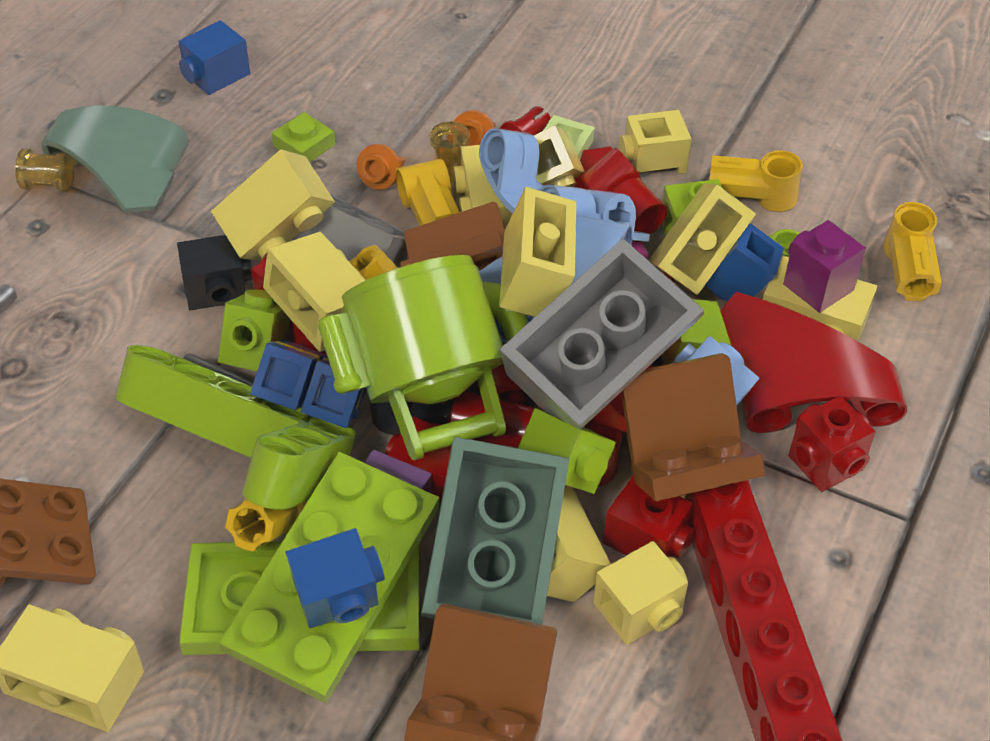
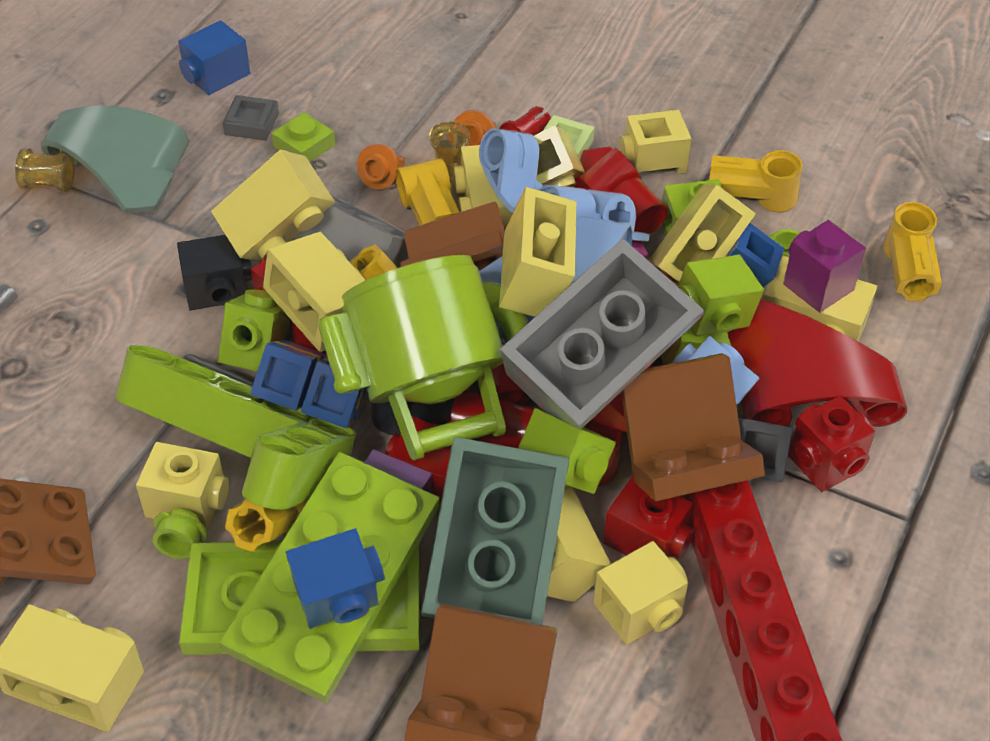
none -> light yellow brick [136,442,229,530]
none -> lime plate [152,508,207,559]
none -> dark grey tile [223,95,279,141]
none -> lime brick [677,255,764,336]
none -> black brick [738,418,793,482]

